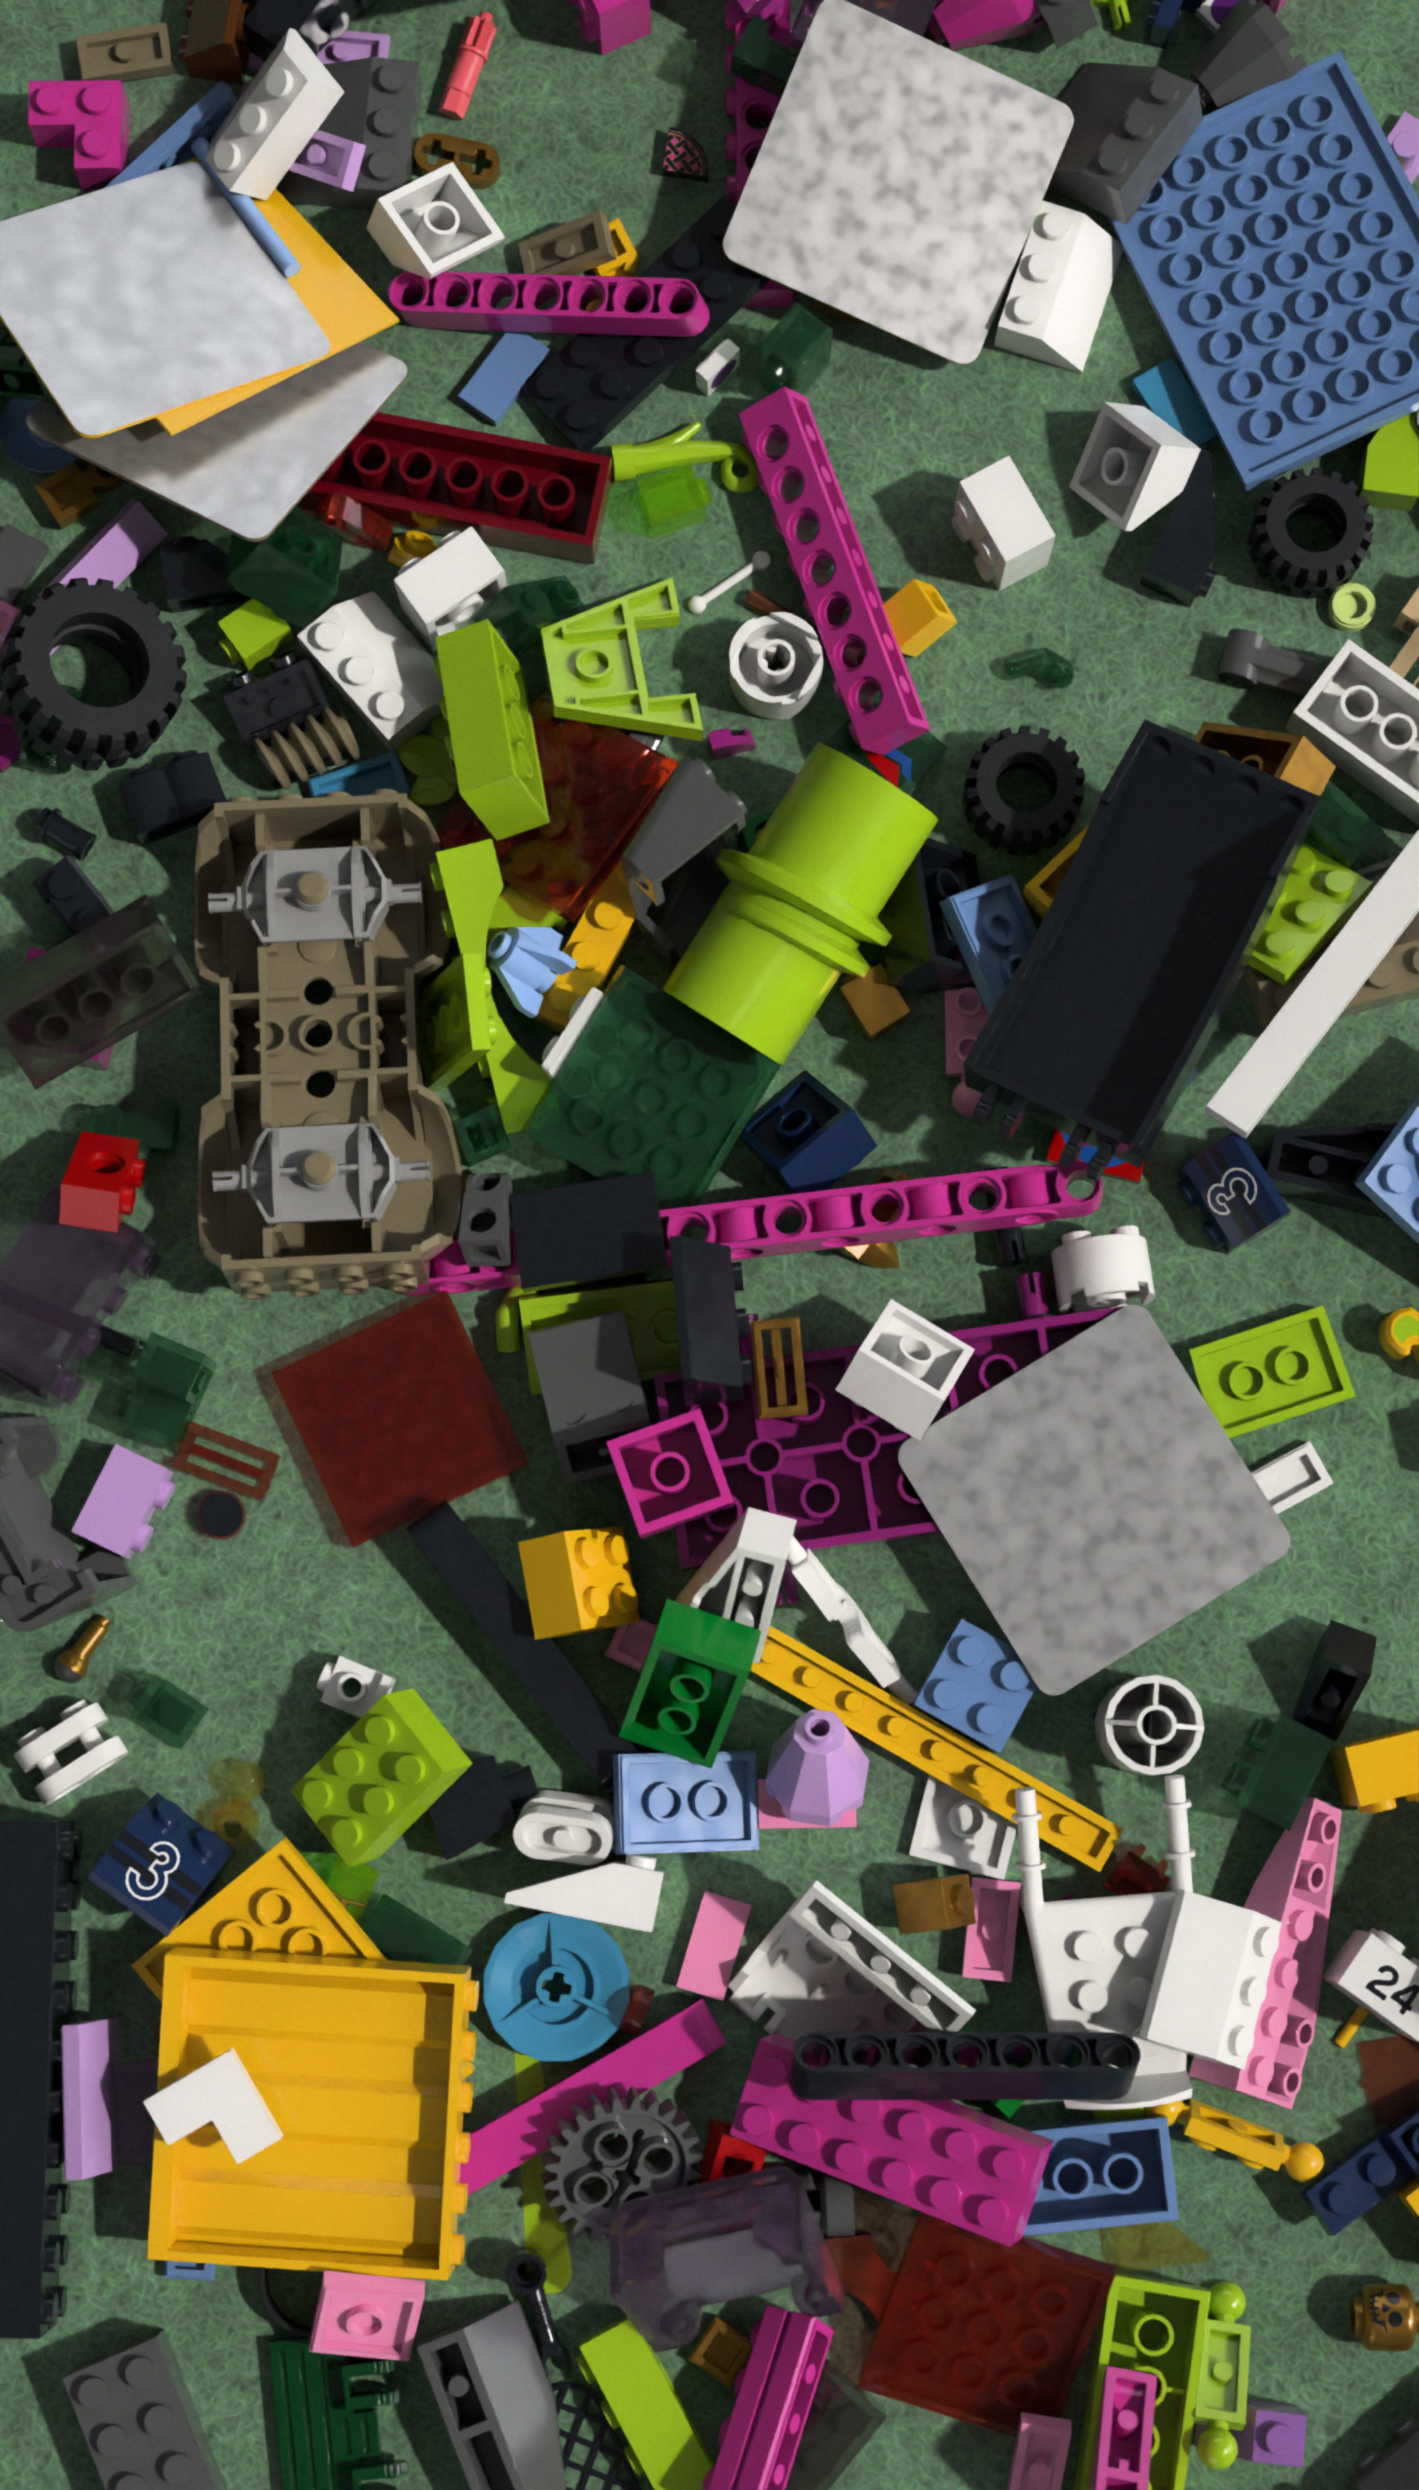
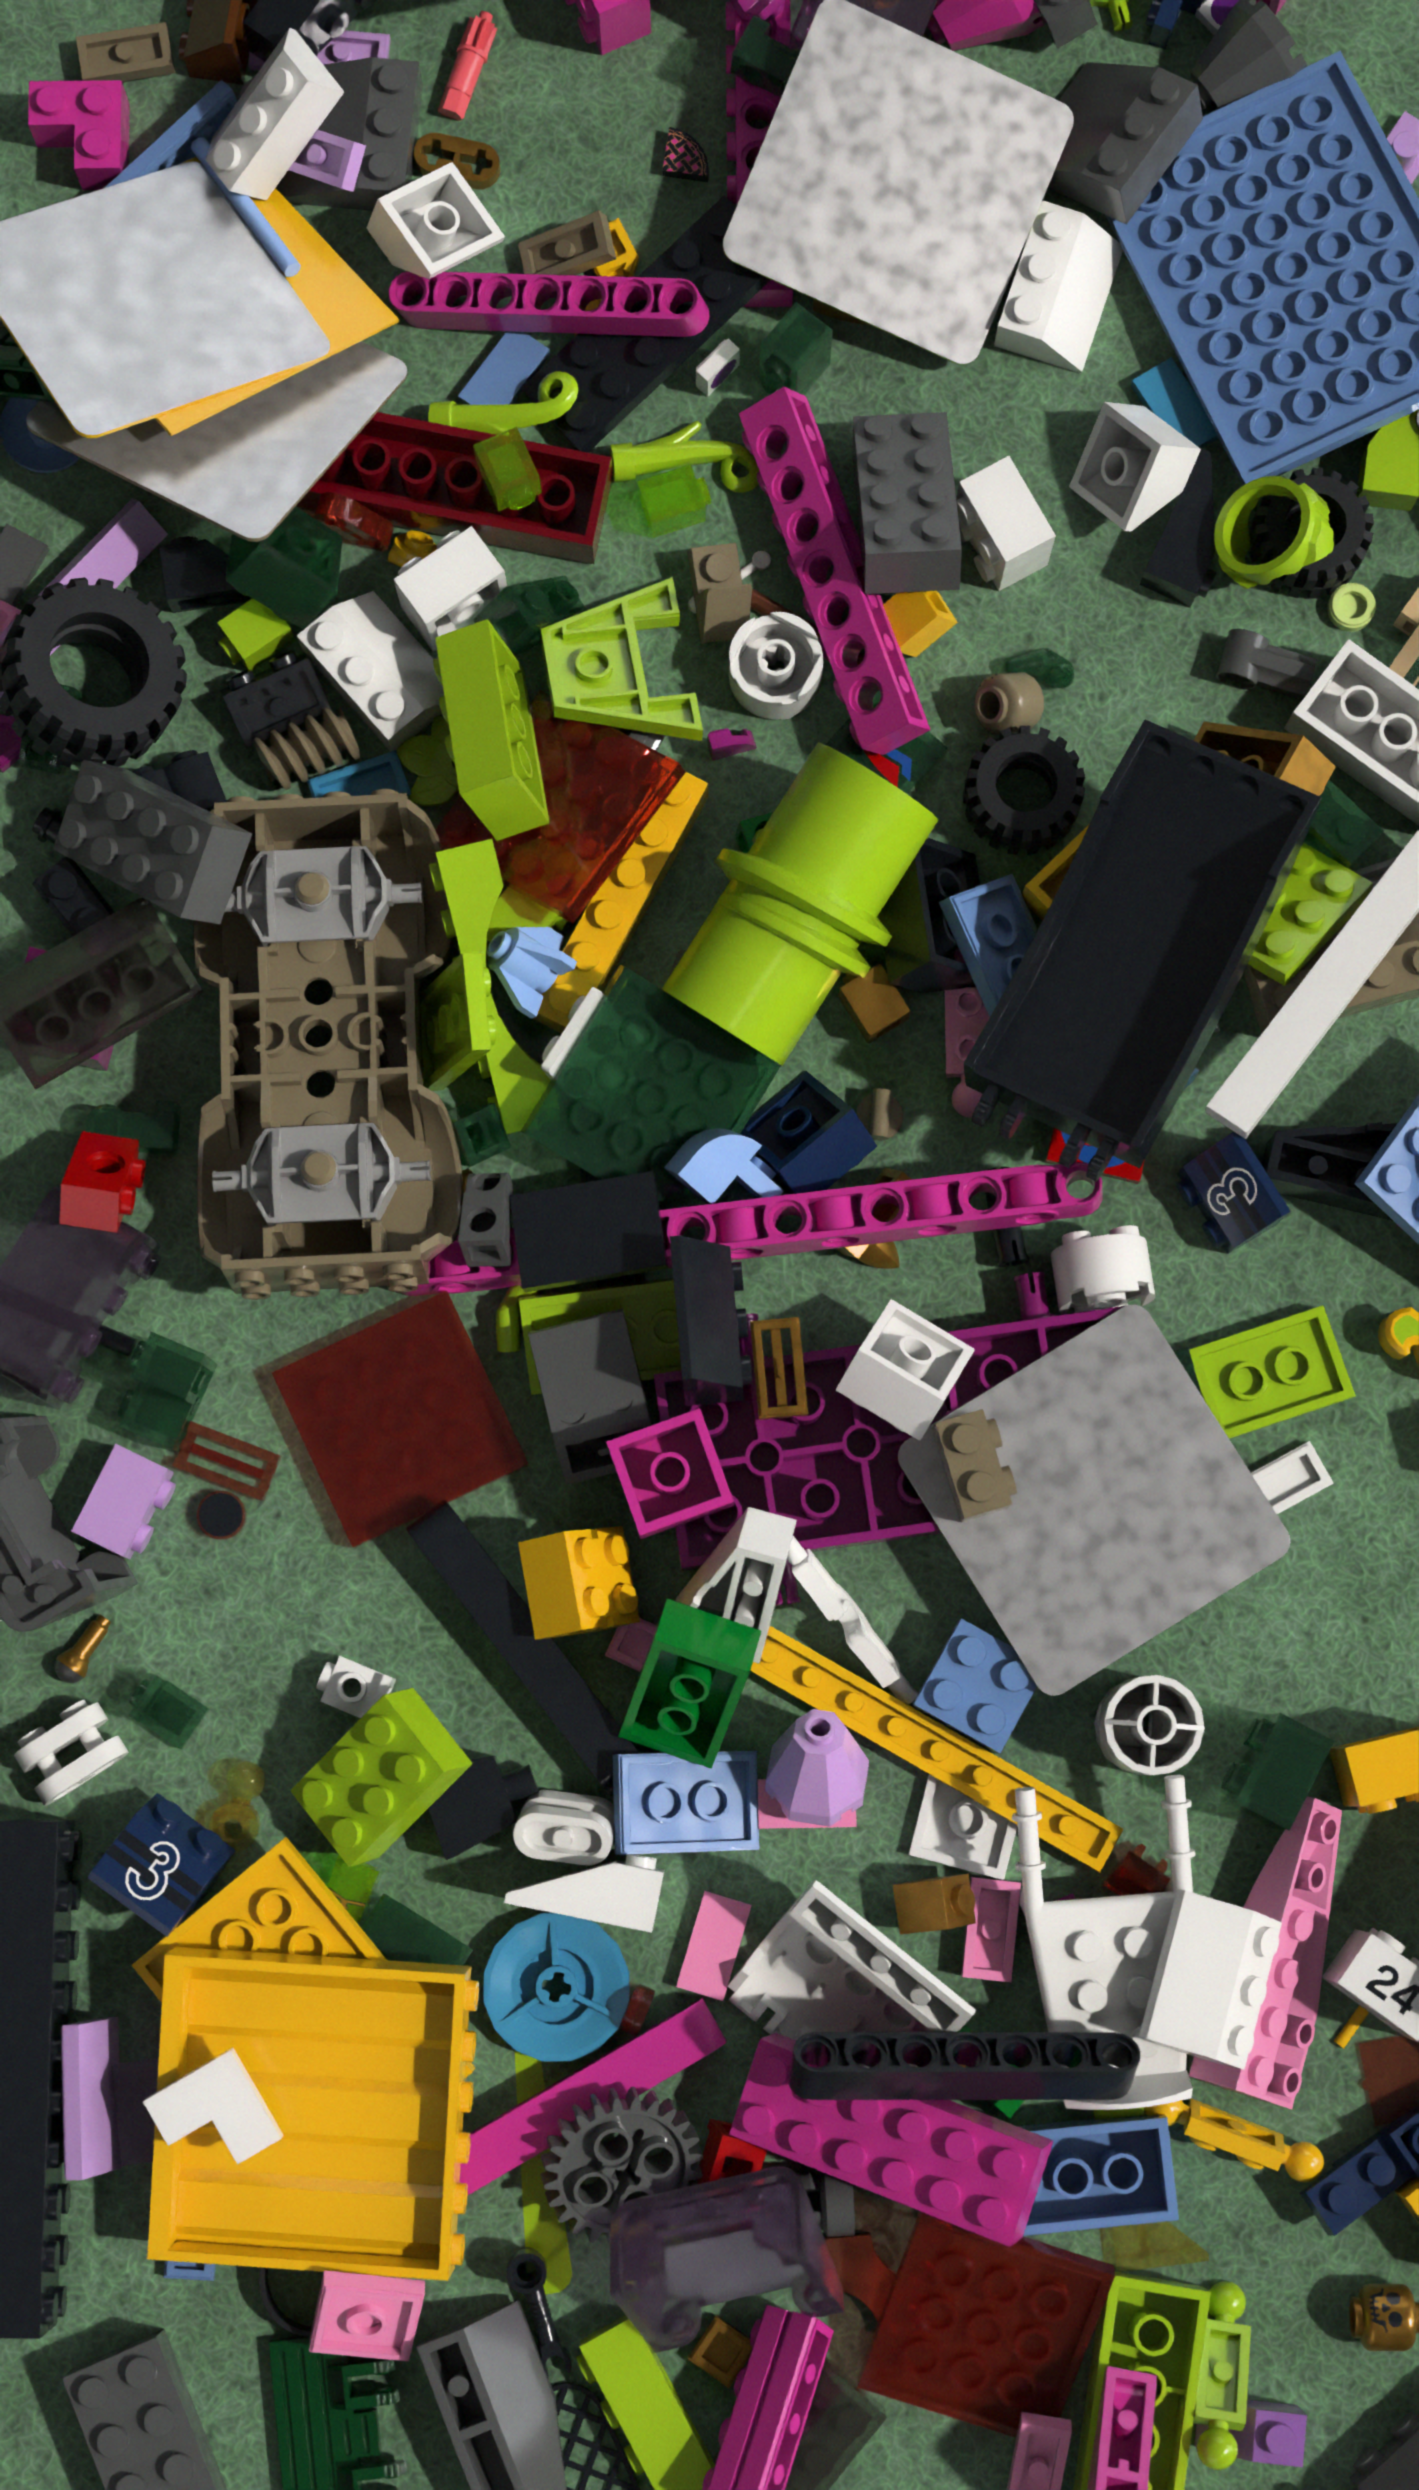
pearl gold plate [35,462,125,529] -> none
dark grey windscreen [621,756,747,971] -> none
black slope [1290,1620,1377,1741] -> none
none -> dark grey brick [53,759,252,924]
none -> lime plant [428,371,578,440]
none -> clear neon green brick [473,427,542,512]
none -> light blue brick [664,1129,783,1204]
none -> dark tan slope [687,543,752,644]
none -> dark grey brick [852,412,962,594]
none -> dark tan plate [856,1088,903,1141]
none -> dark tan brick [932,1409,1017,1522]
none -> dark tan head [974,672,1044,735]
none -> lime piece [1214,476,1334,589]

